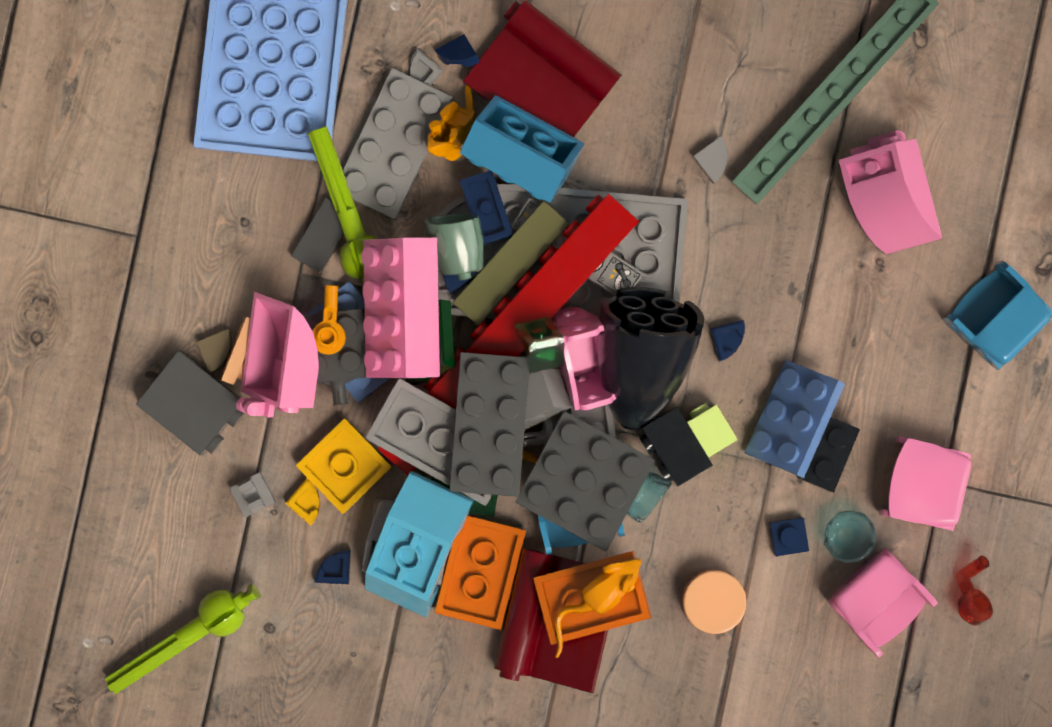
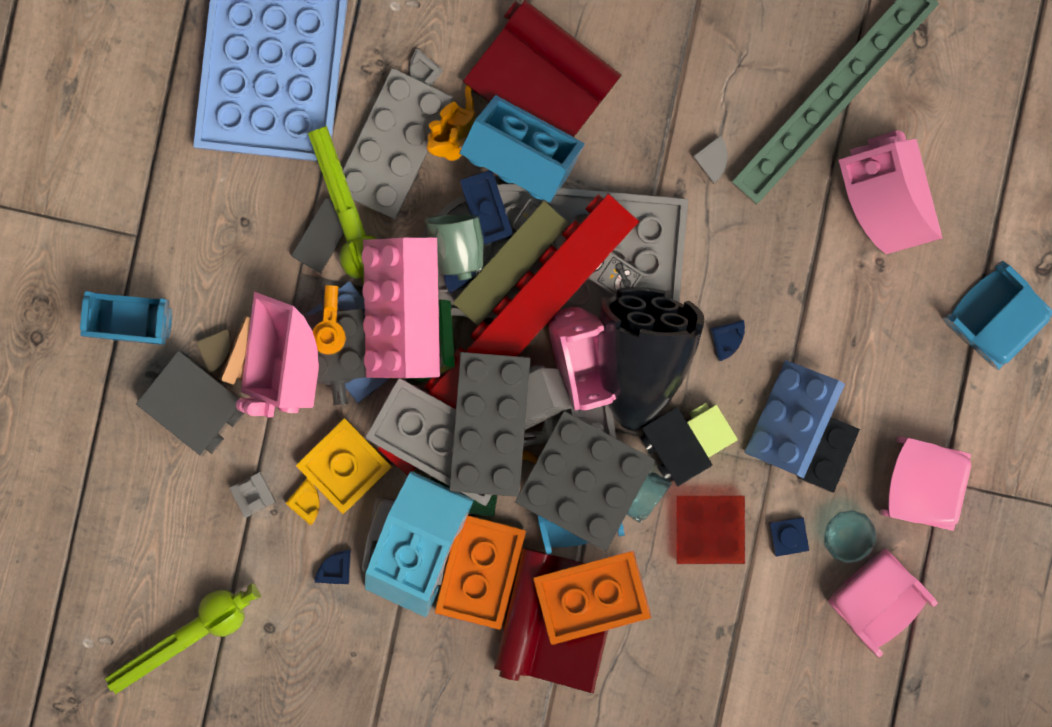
dark blue tile [435,34,480,67] -> none
slope [515,317,565,373] -> none
light orange animal [555,558,642,658] -> none
light nougat head [682,569,746,634] -> none
clear red plate [955,555,993,626] -> none
none -> dark azure piece [80,291,172,345]
none -> clear red plate [676,495,745,564]

